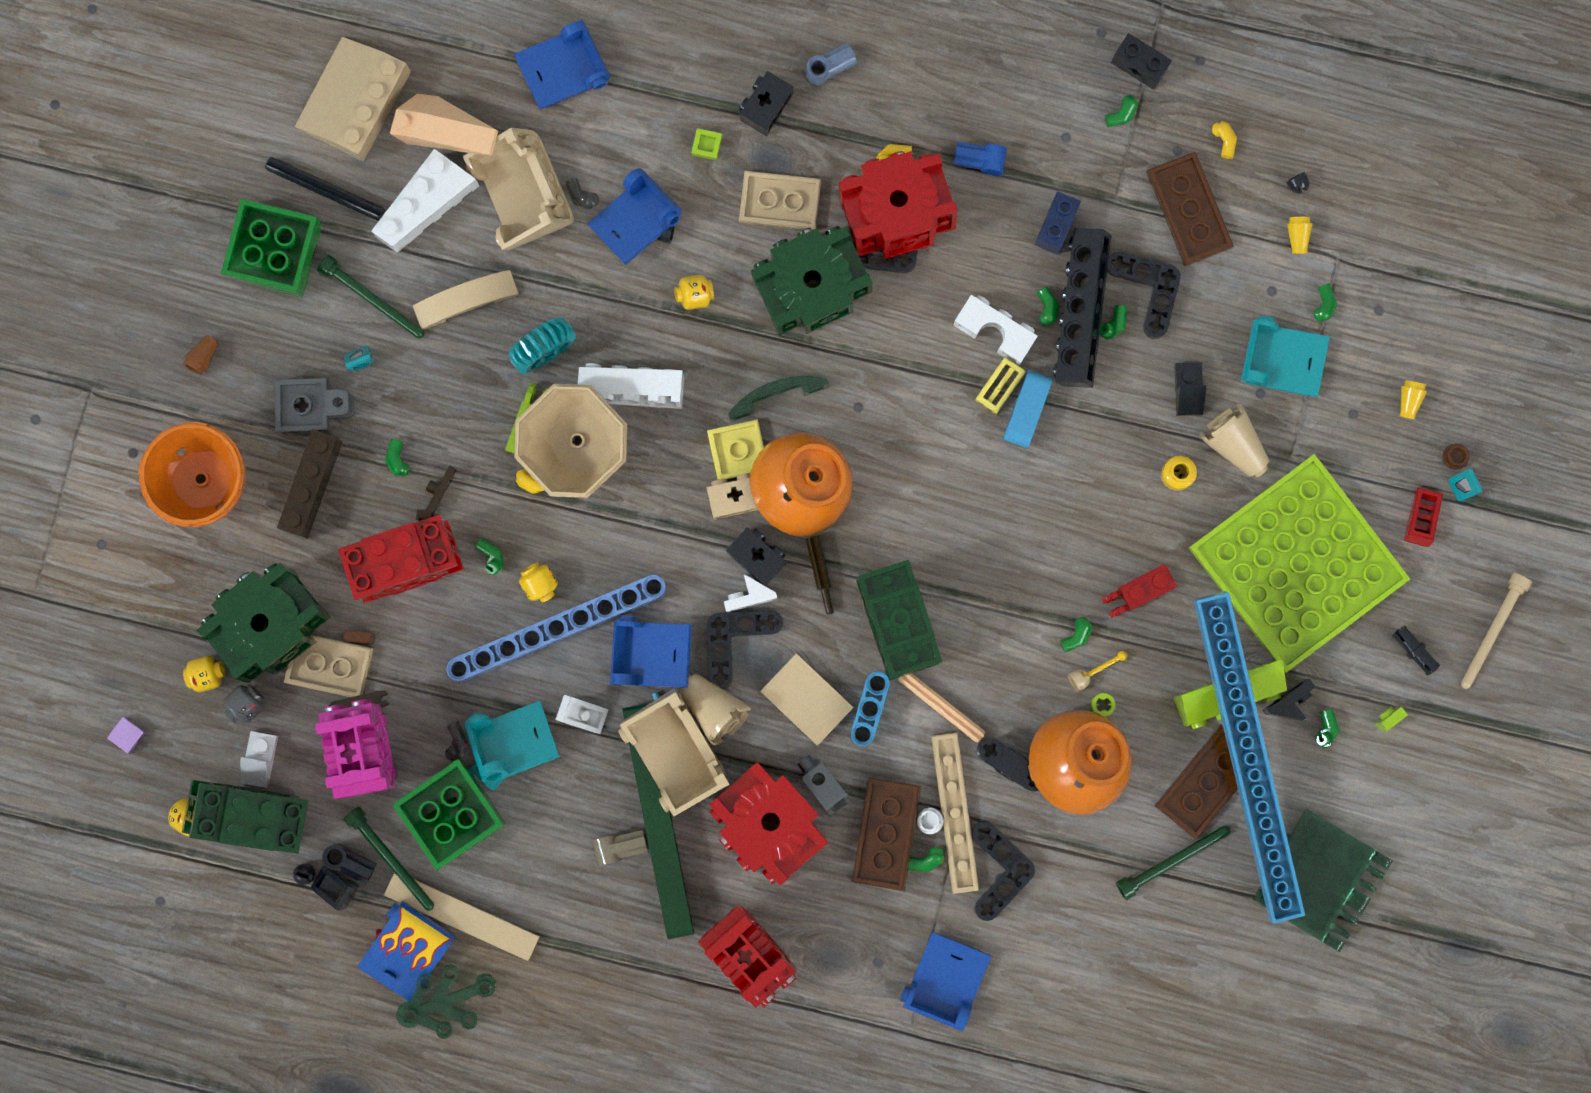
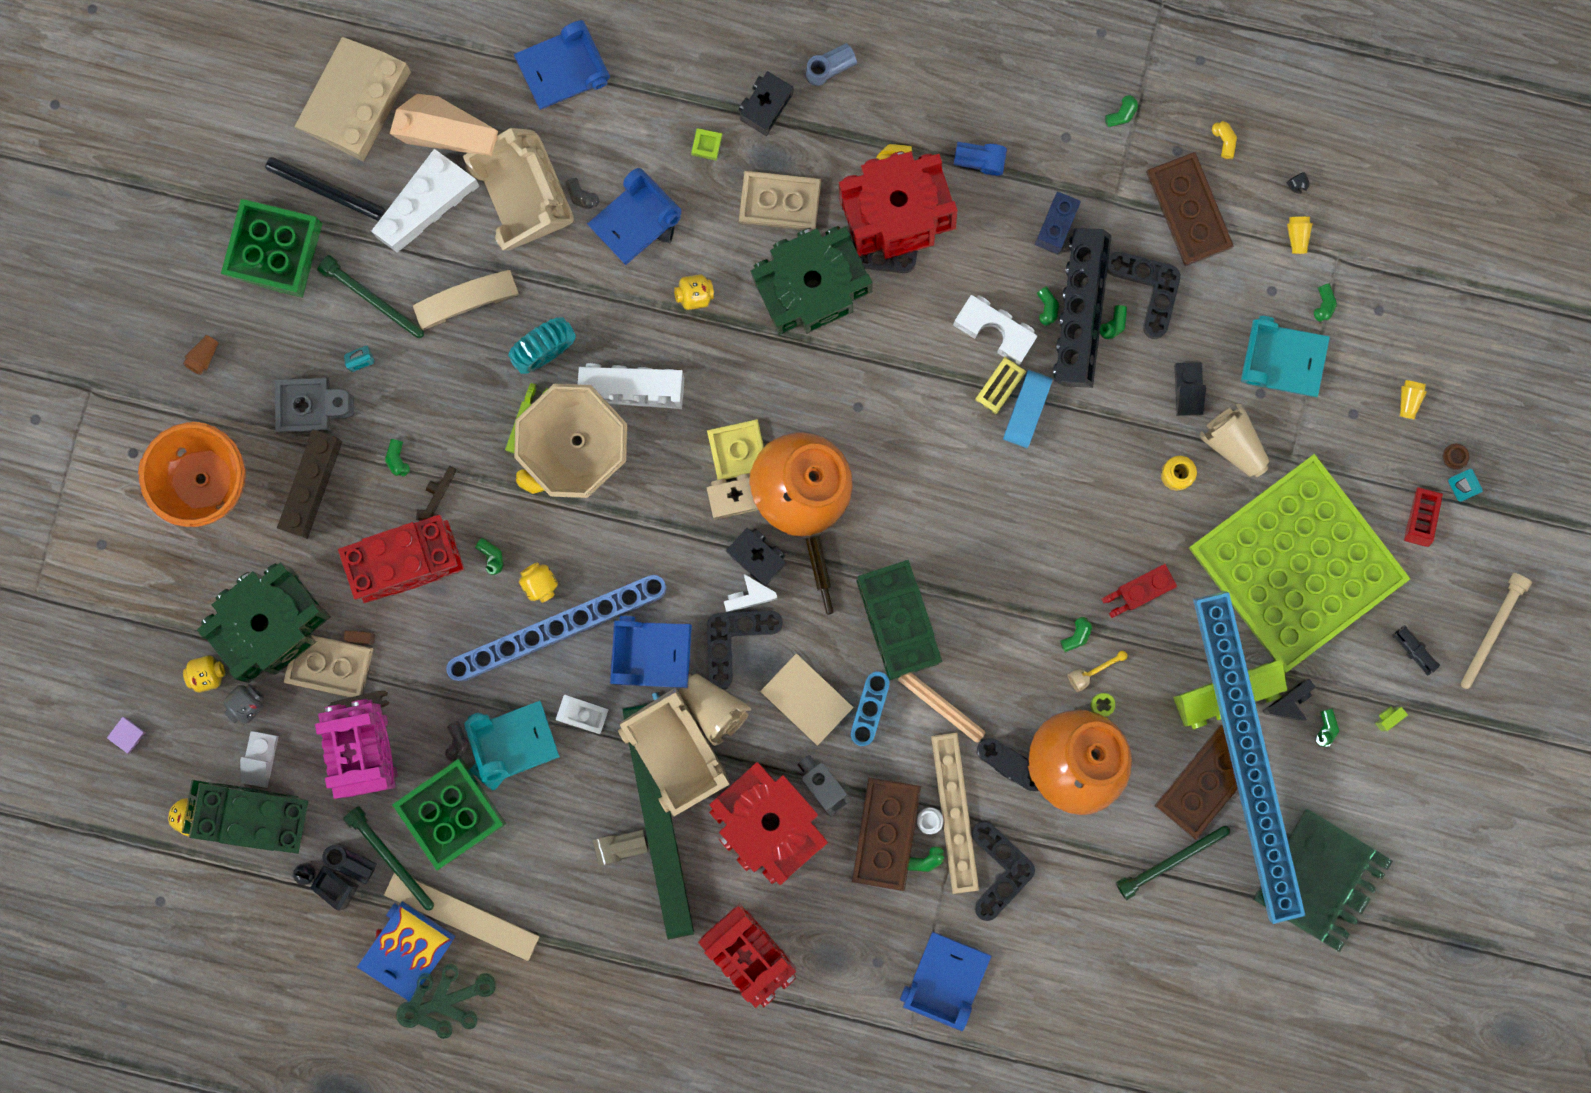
clear green slope [728,376,829,422] -> none
black brick [1111,33,1172,90] -> none

